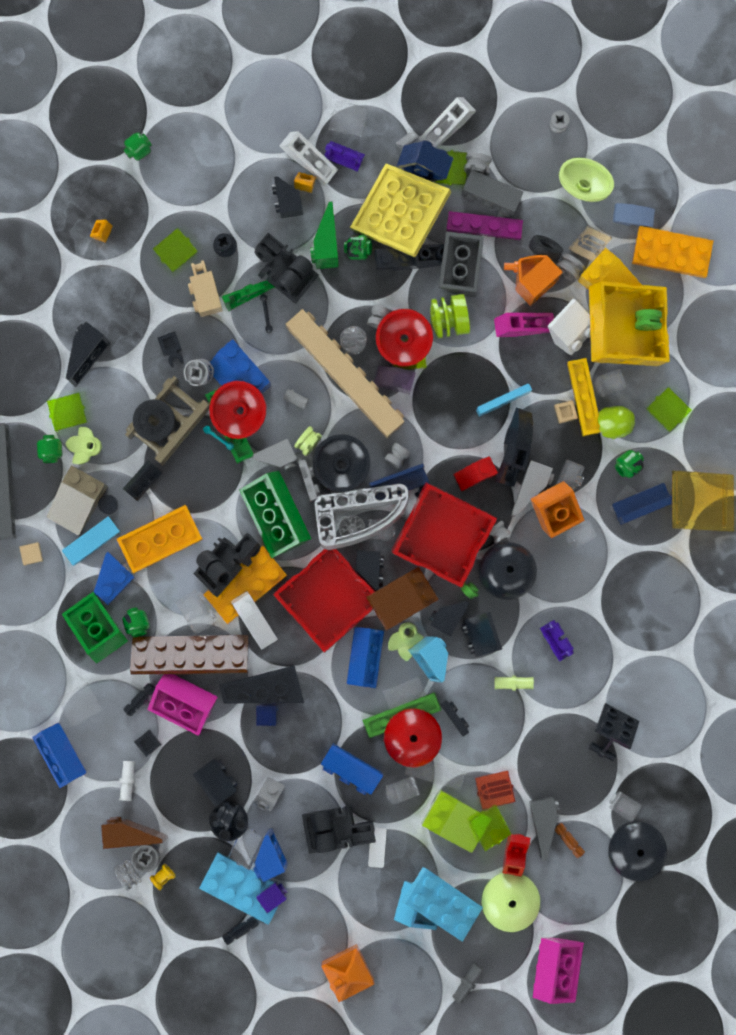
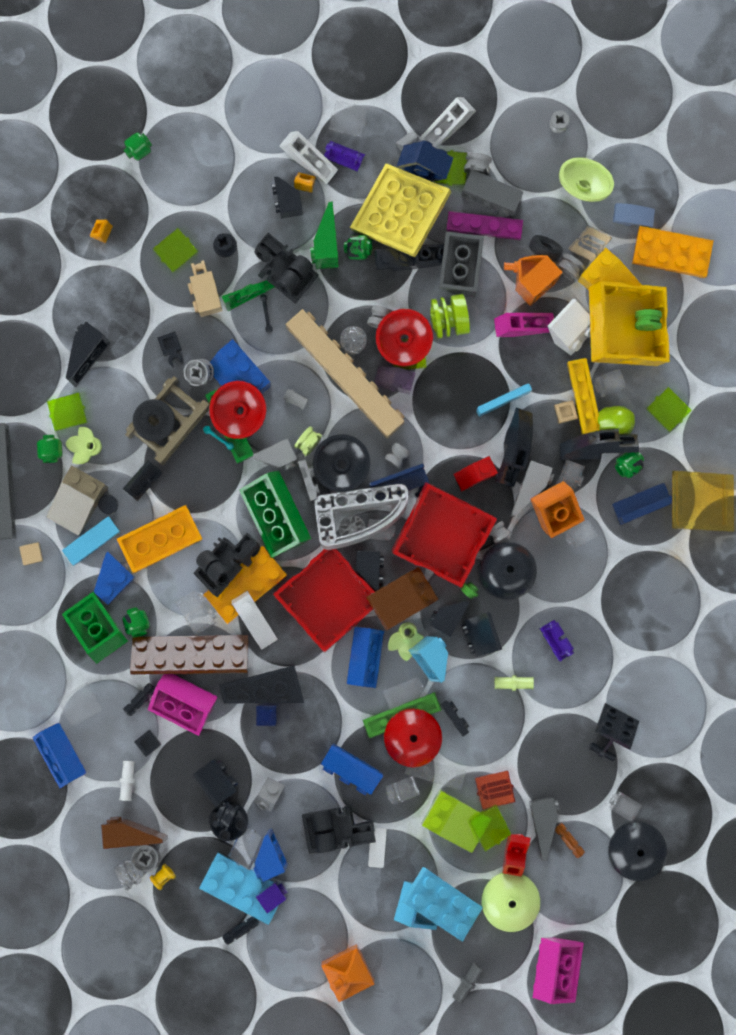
none -> black slope [560,429,639,460]

